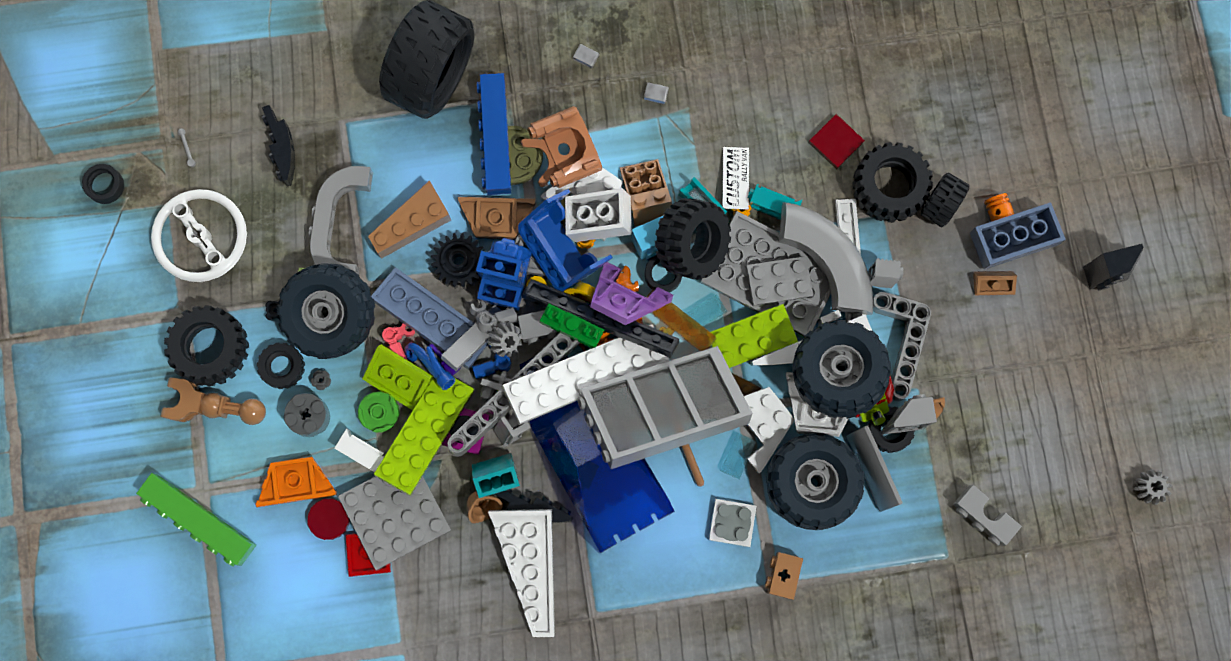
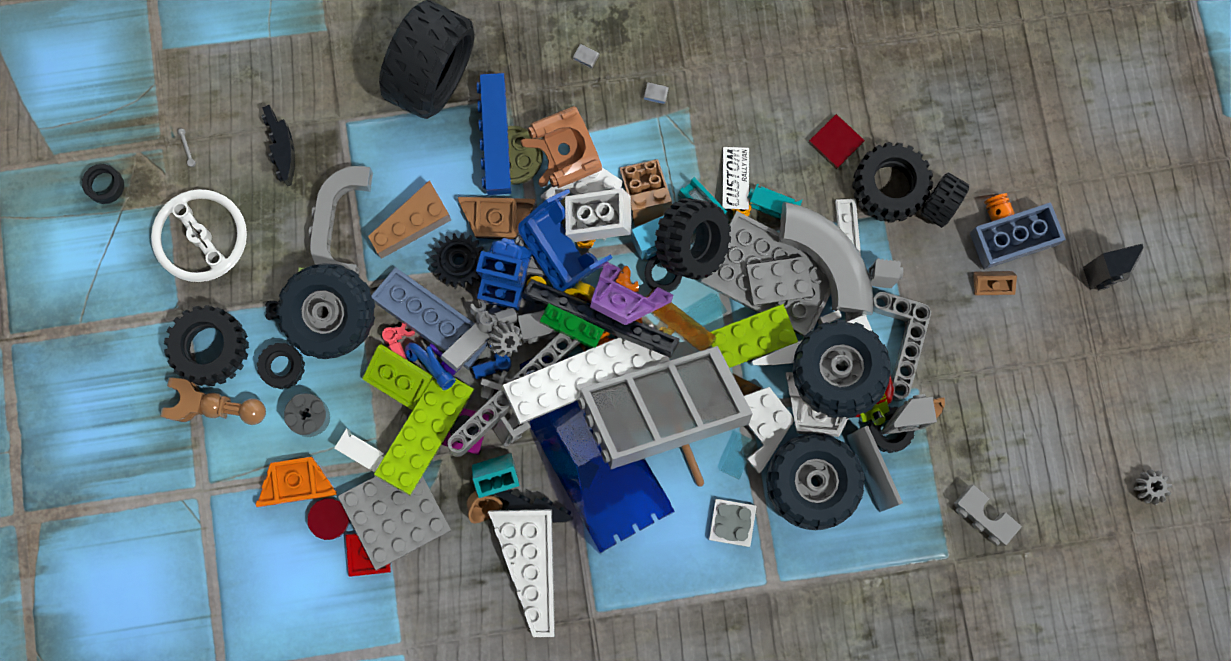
bright green brick [136,473,256,567] -> none
dark grey plate [311,370,331,390] -> none
bright green tile [358,391,400,433] -> none
medium nougat brick [765,552,803,600] -> none

